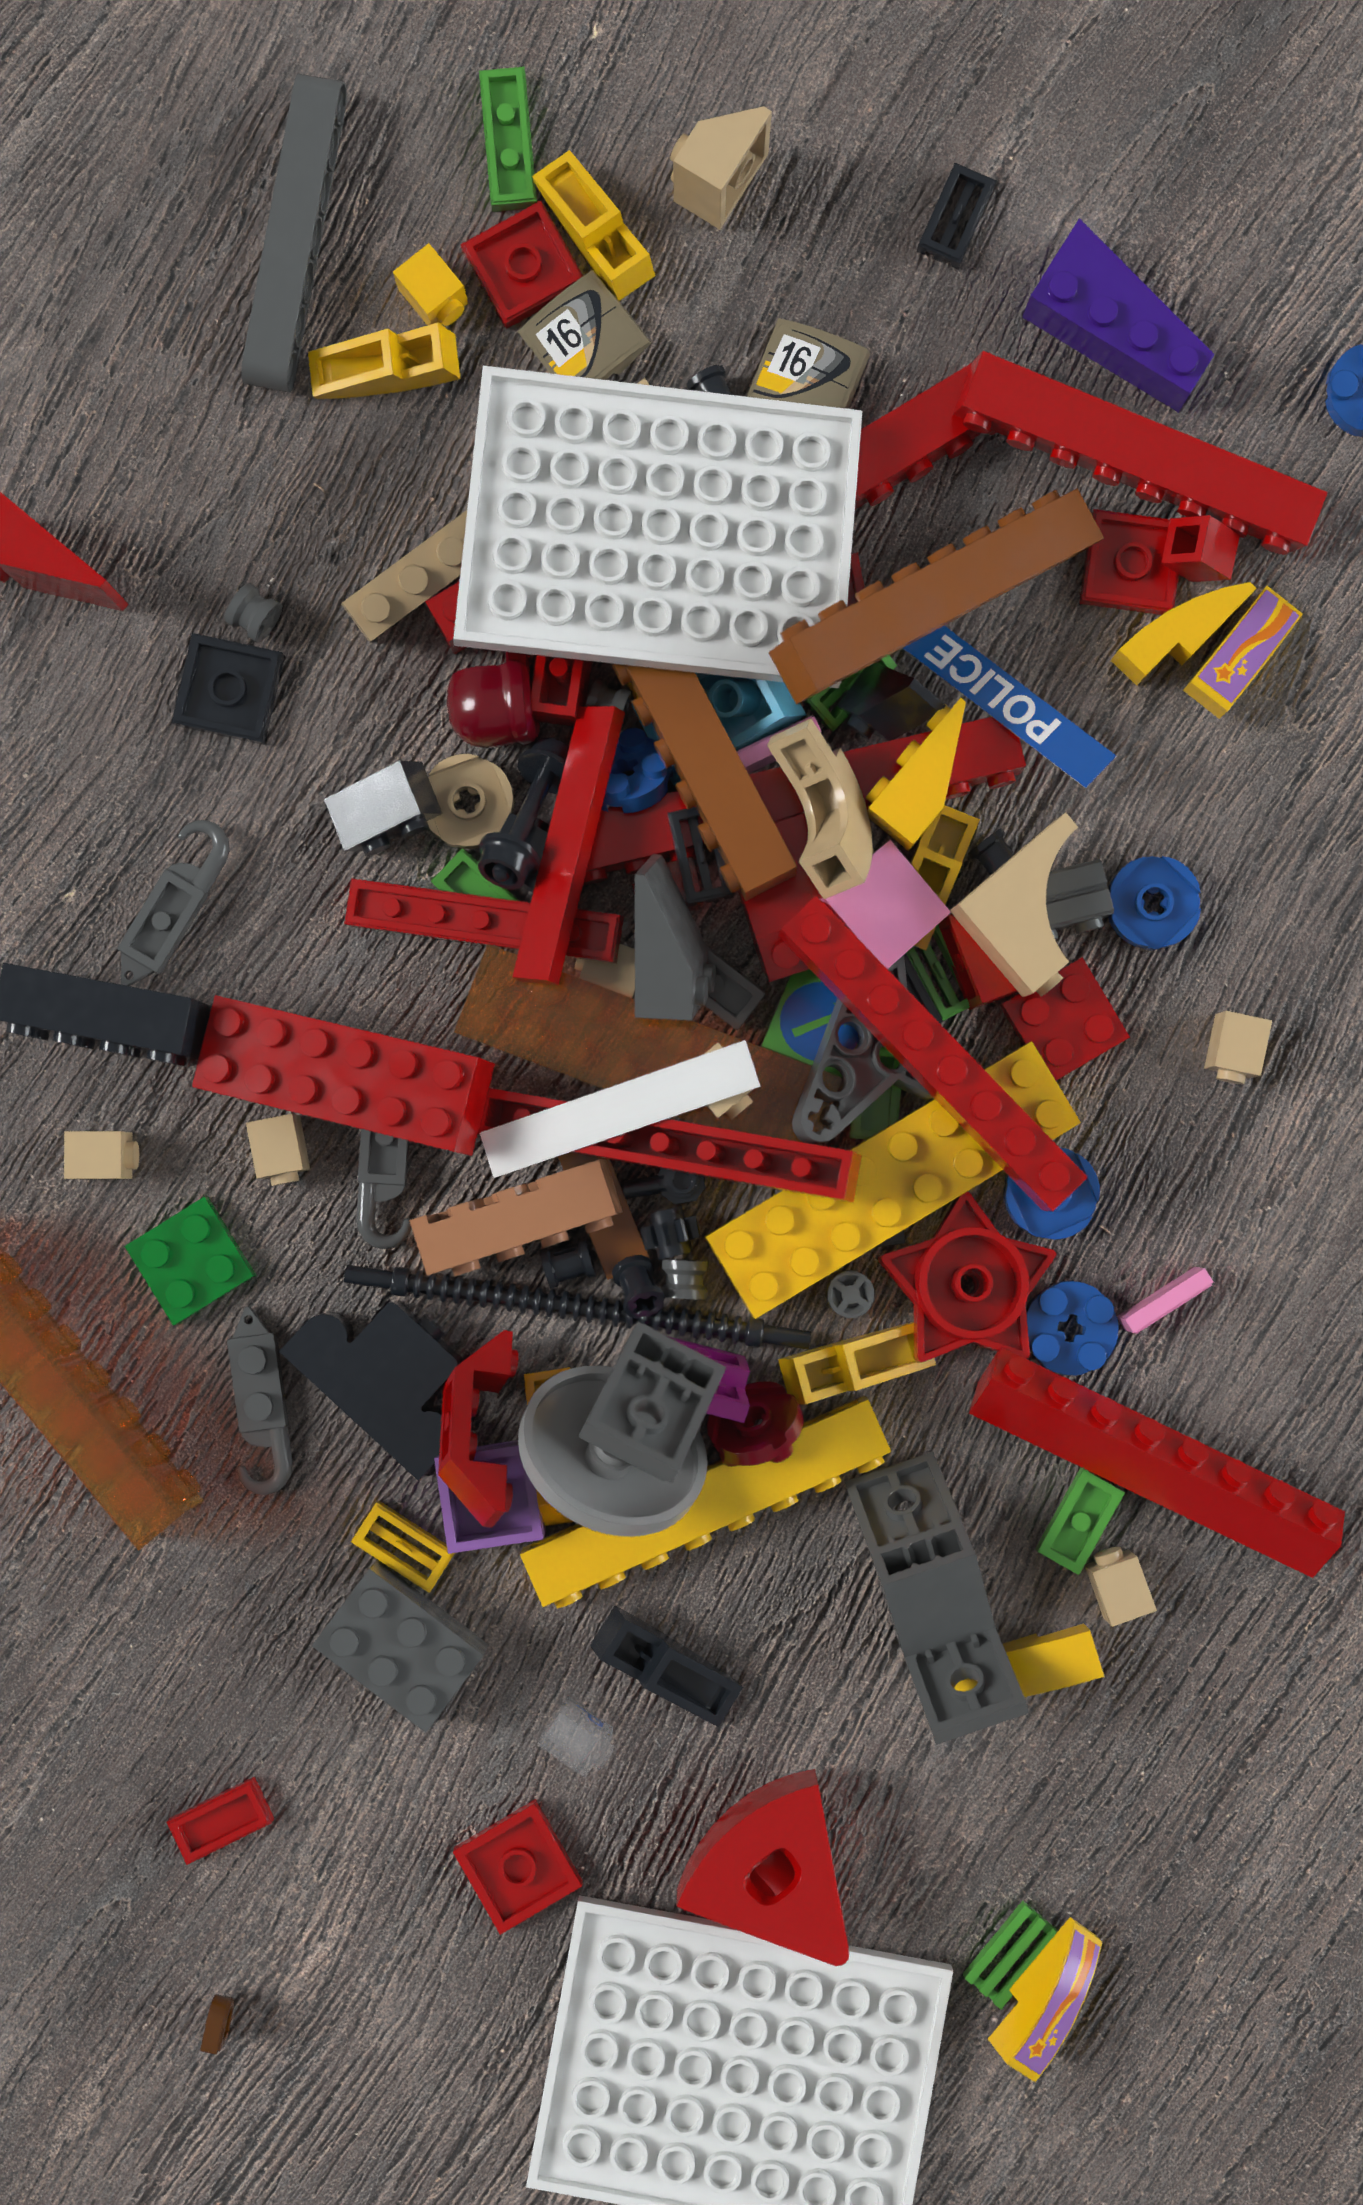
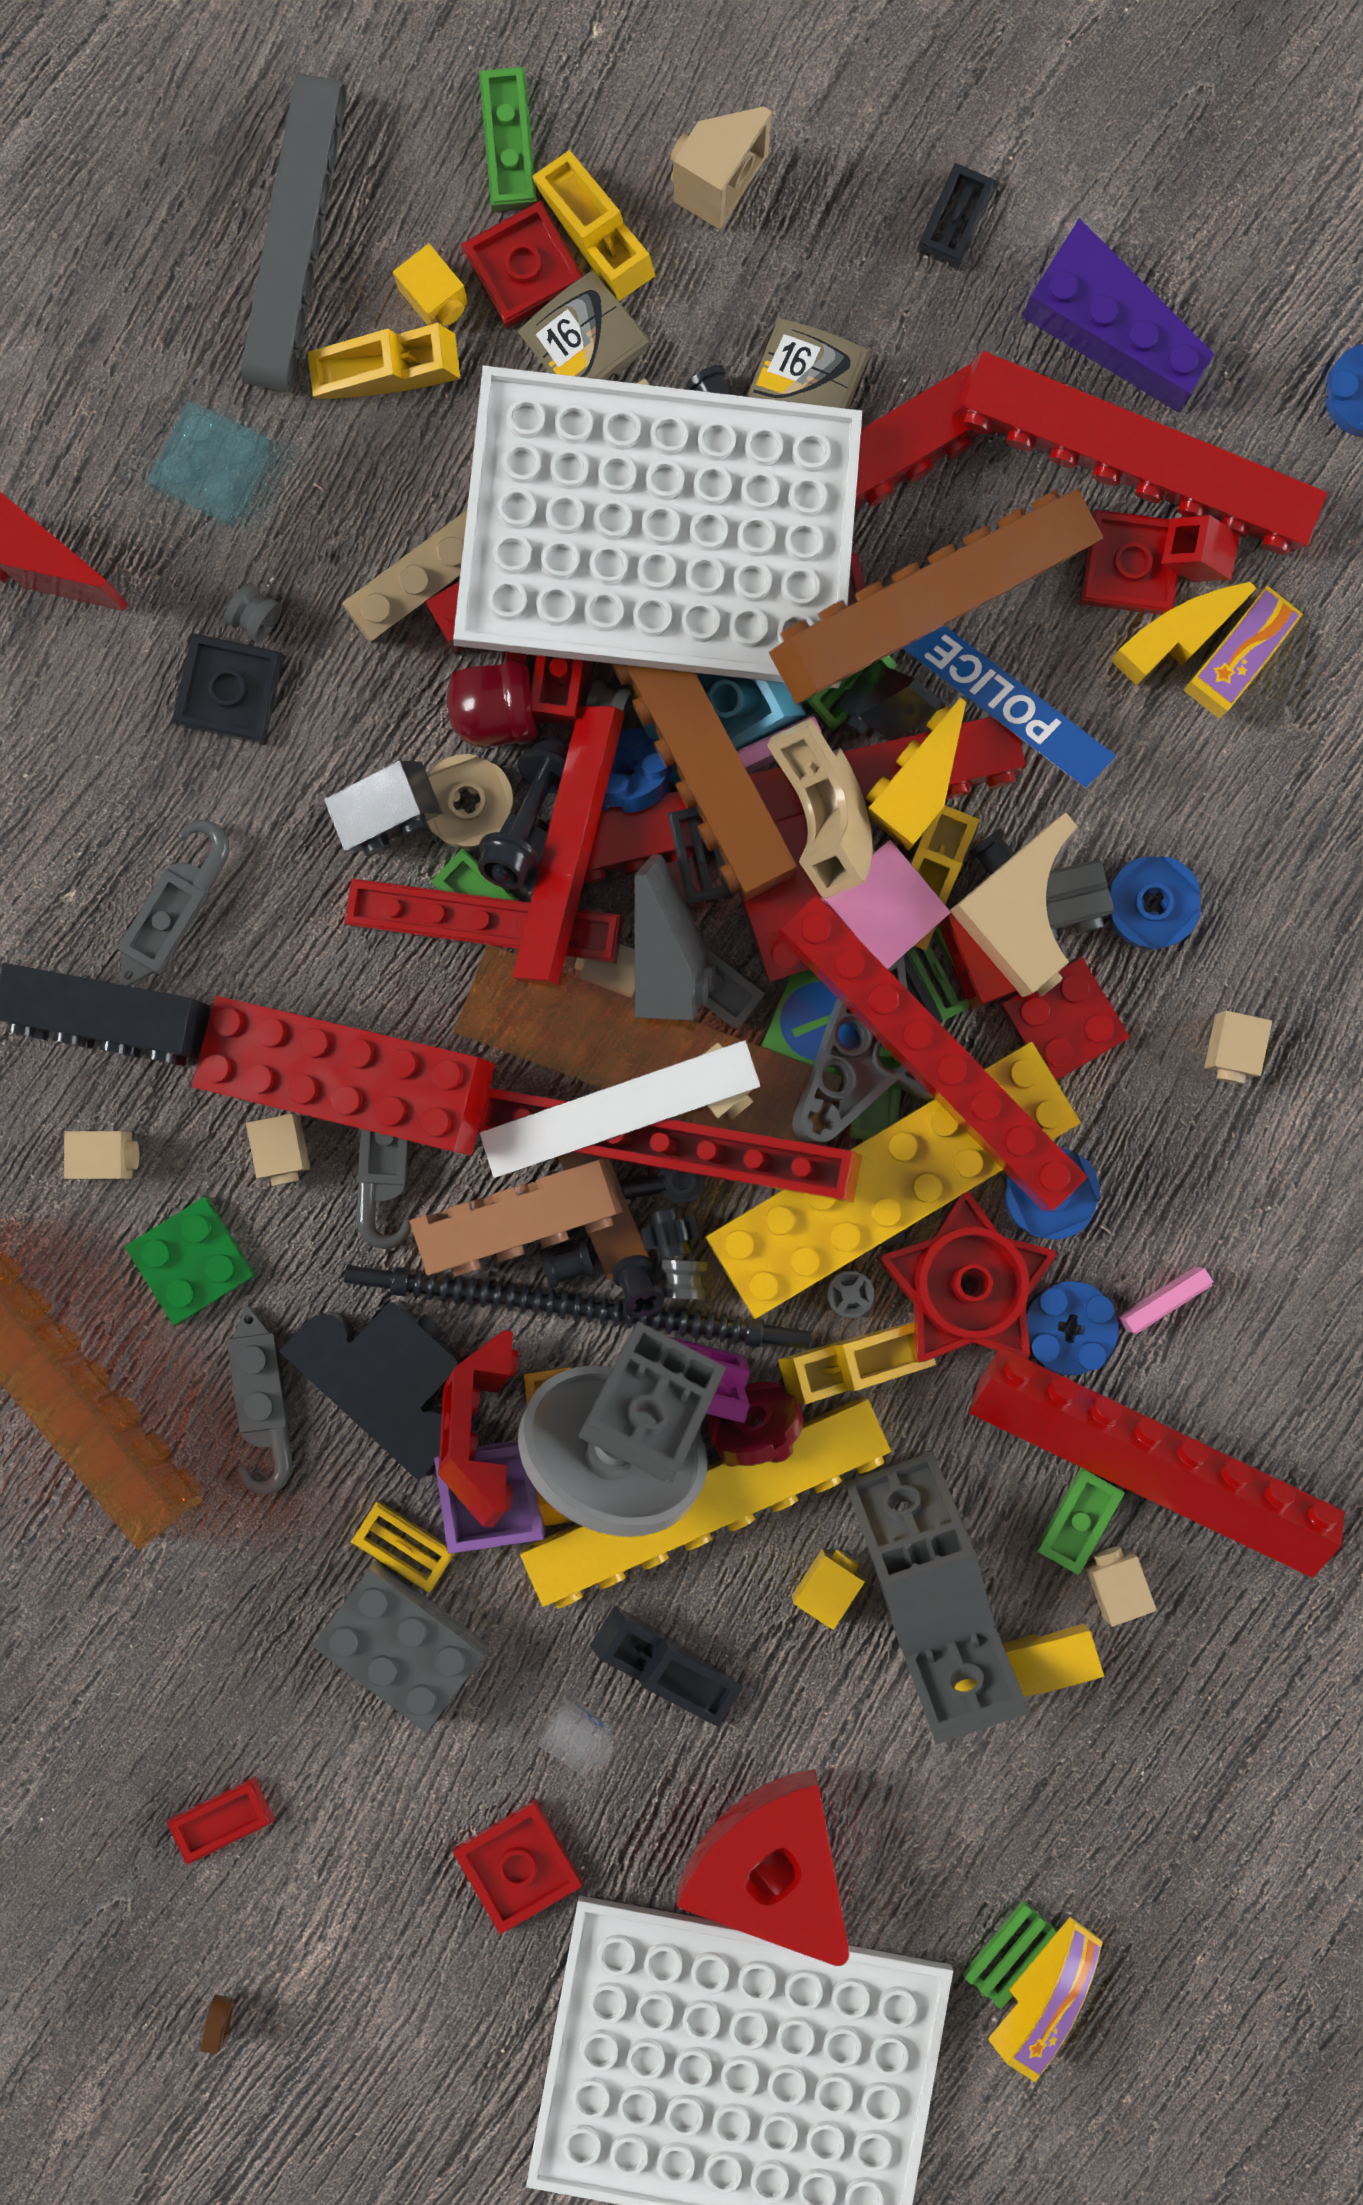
none -> clear light blue plate [147,400,274,527]
none -> yellow brick [791,1549,865,1630]

